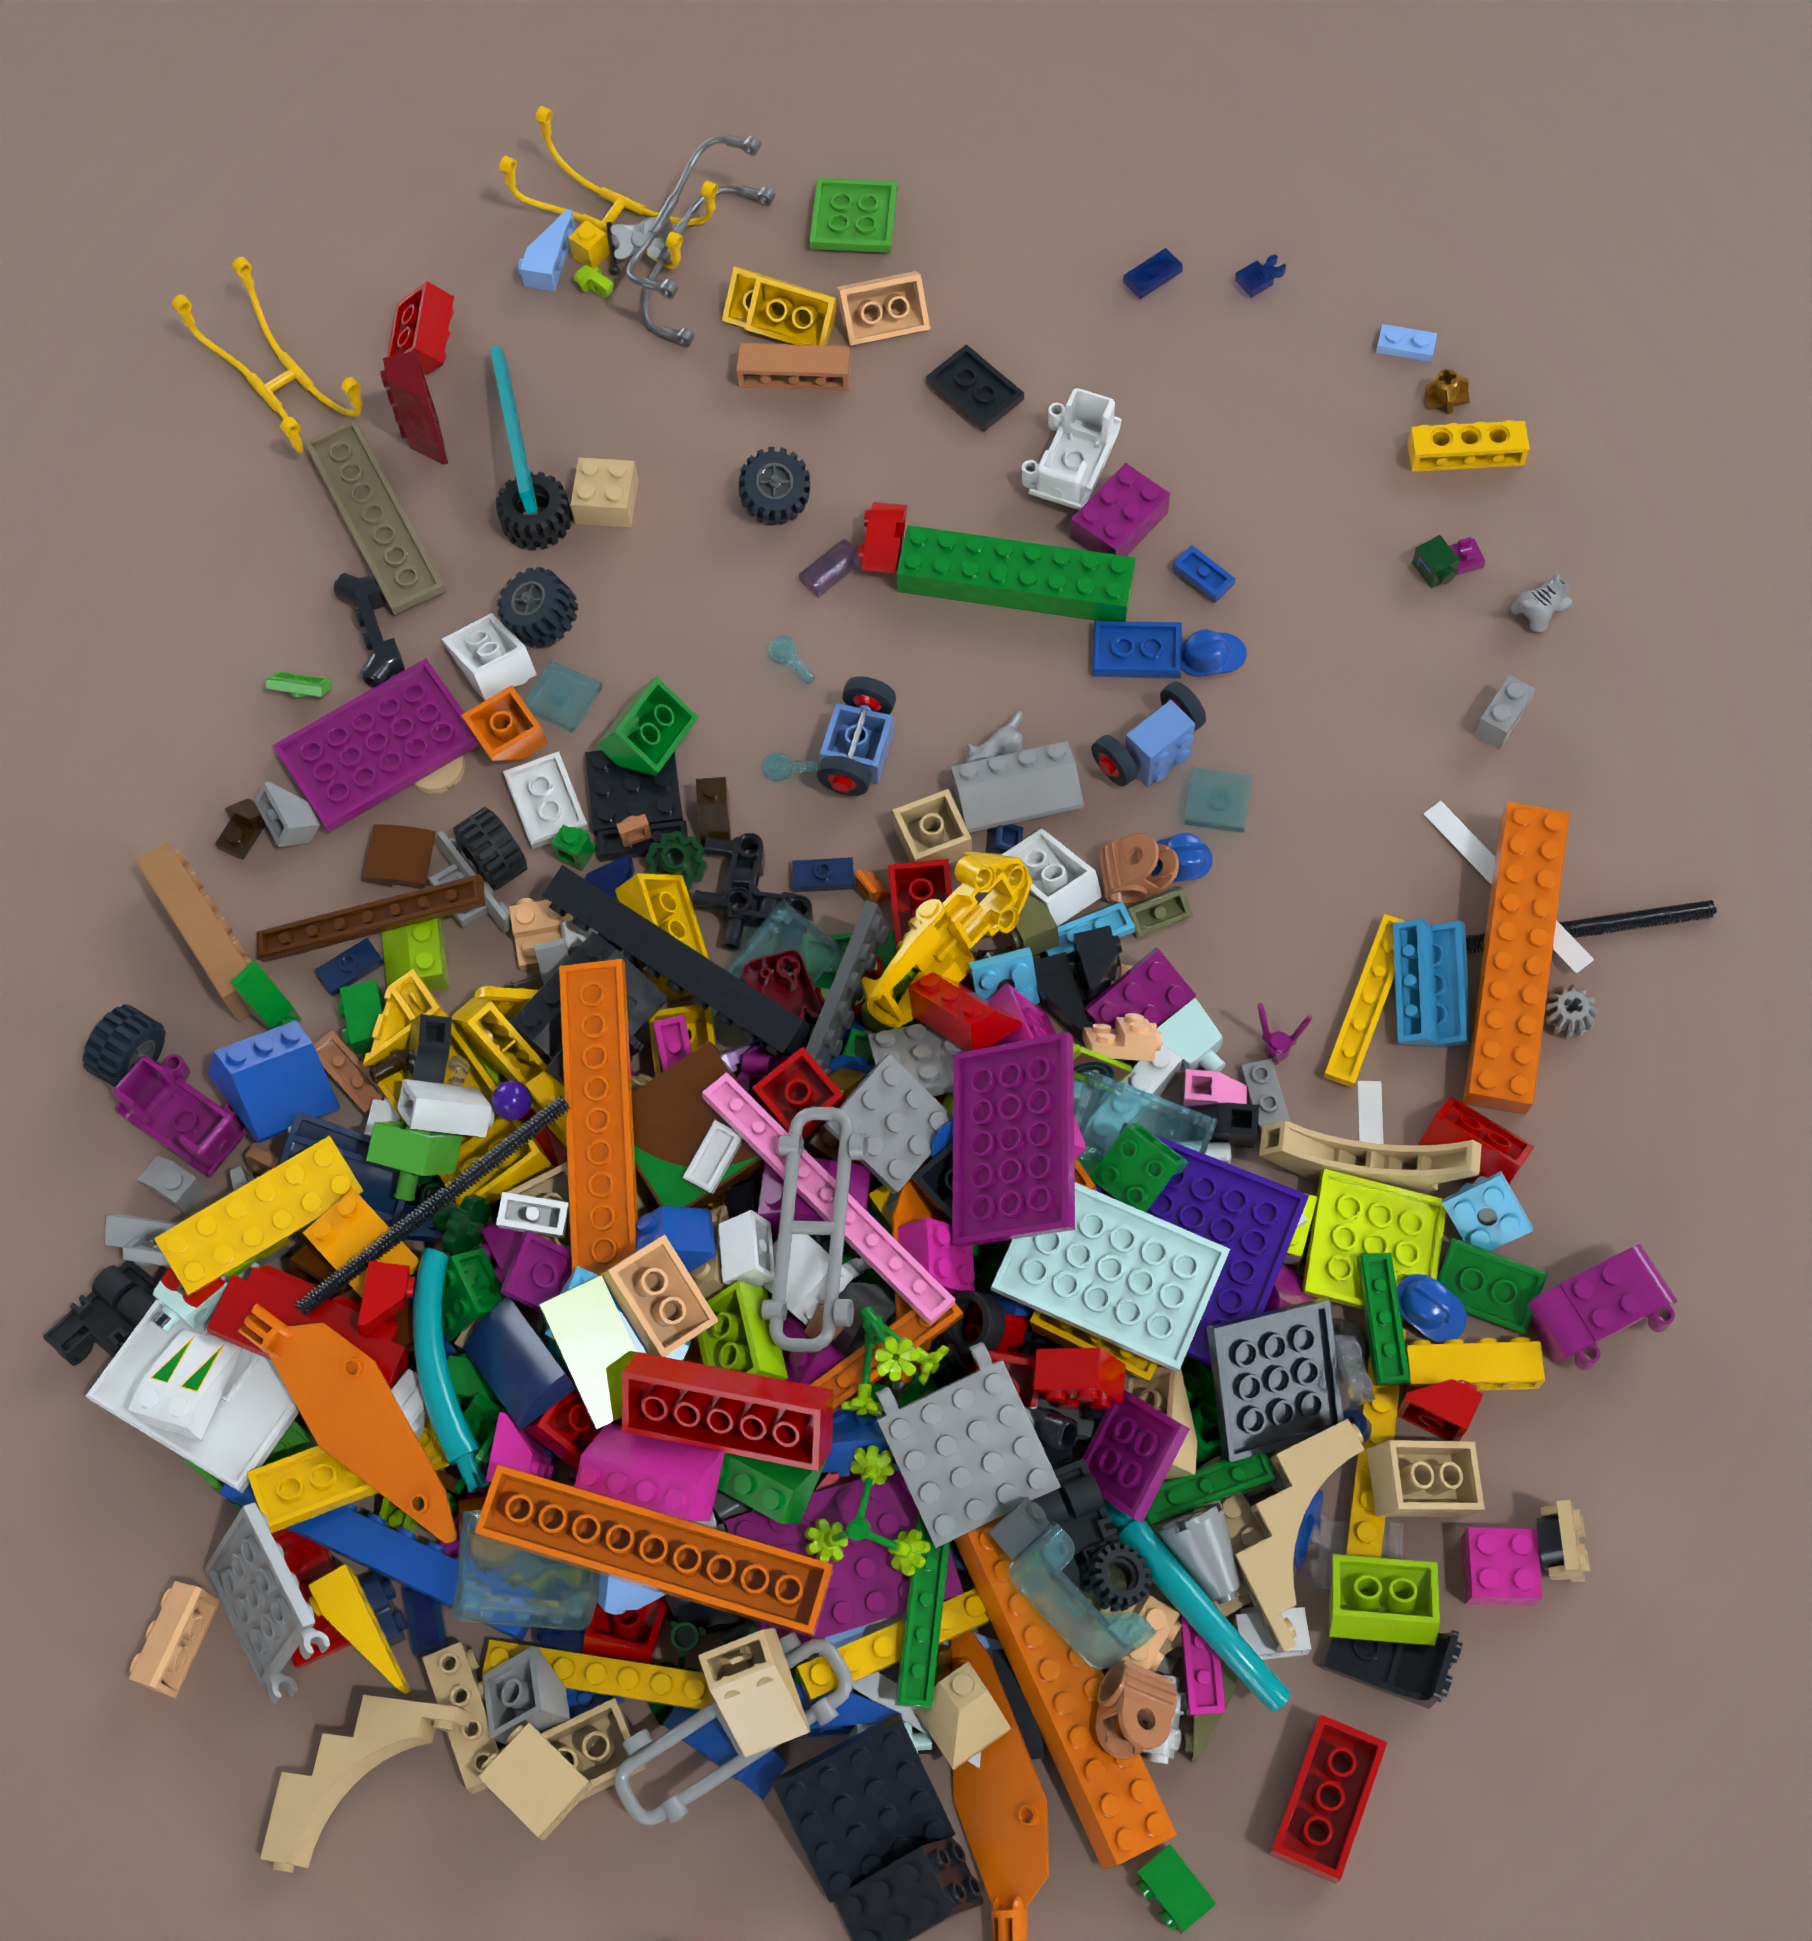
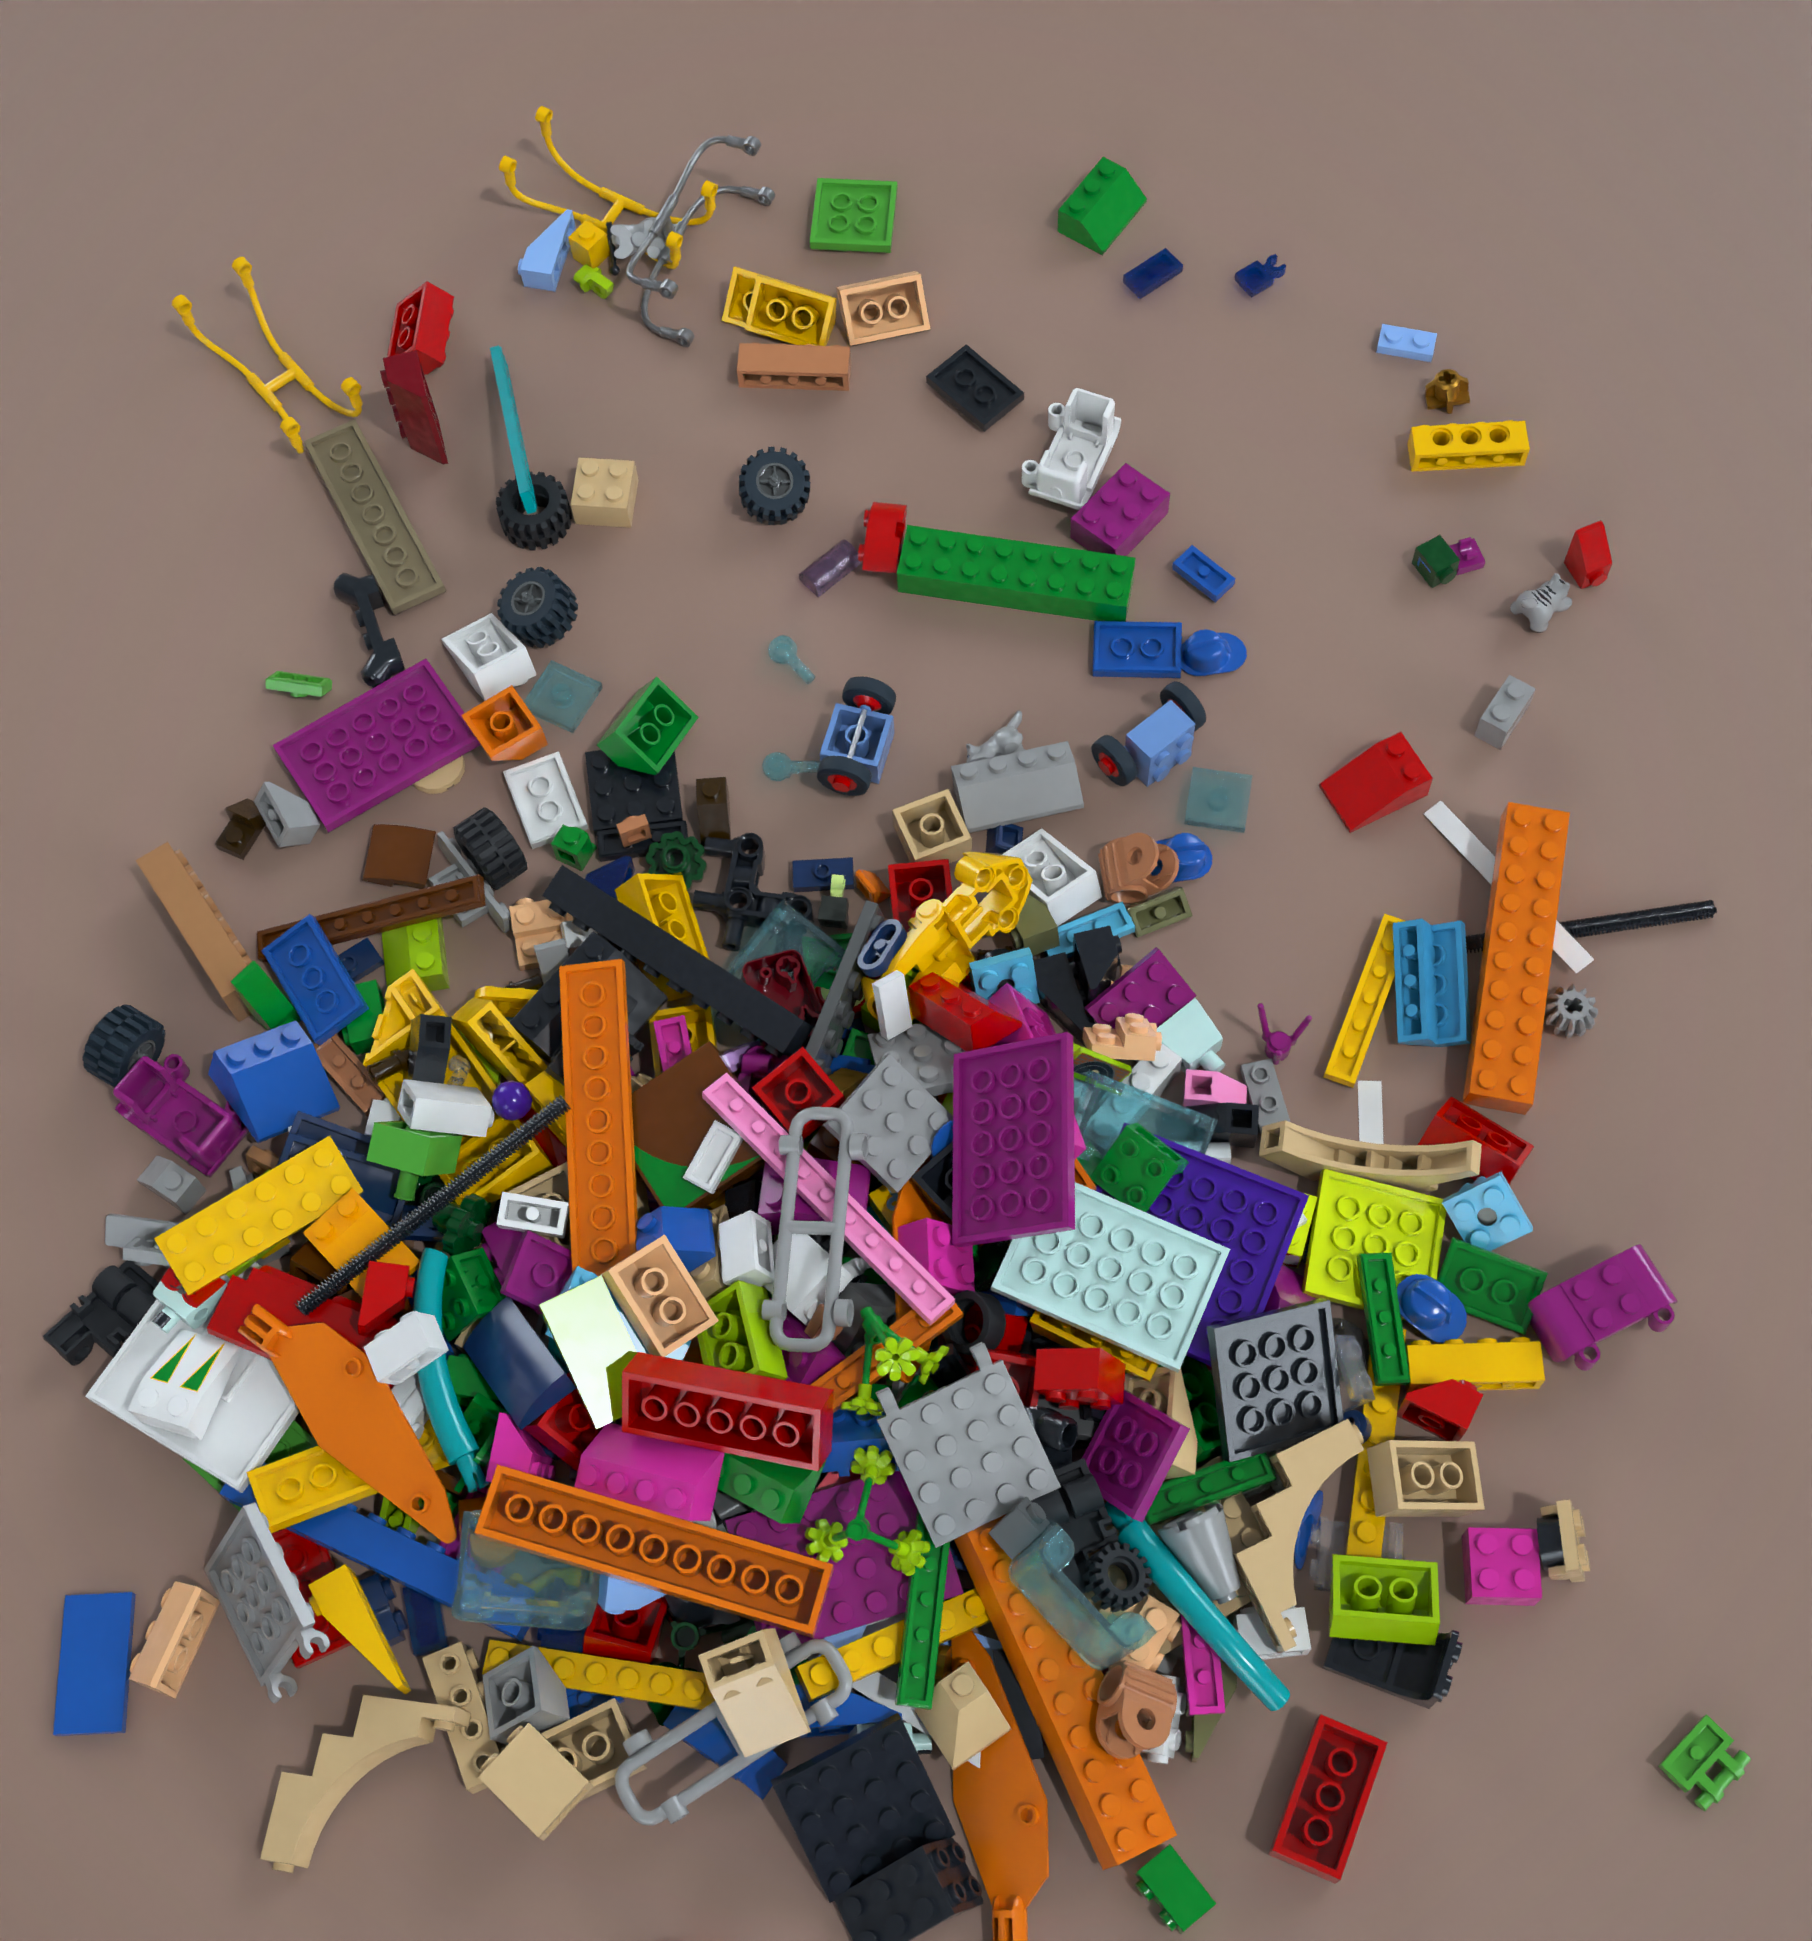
none -> blue tile [53,1592,136,1736]
none -> blue tile [261,914,369,1045]
none -> white brick [364,1311,449,1385]
none -> pearl dark grey piece [818,874,849,929]
none -> dark blue plate [857,919,907,977]
none -> white tile [872,970,913,1040]
none -> green slope [1057,157,1147,256]
none -> red slope [1319,732,1433,833]
none -> red slope [1564,520,1612,589]
none -> bright green plate [1658,1714,1751,1811]

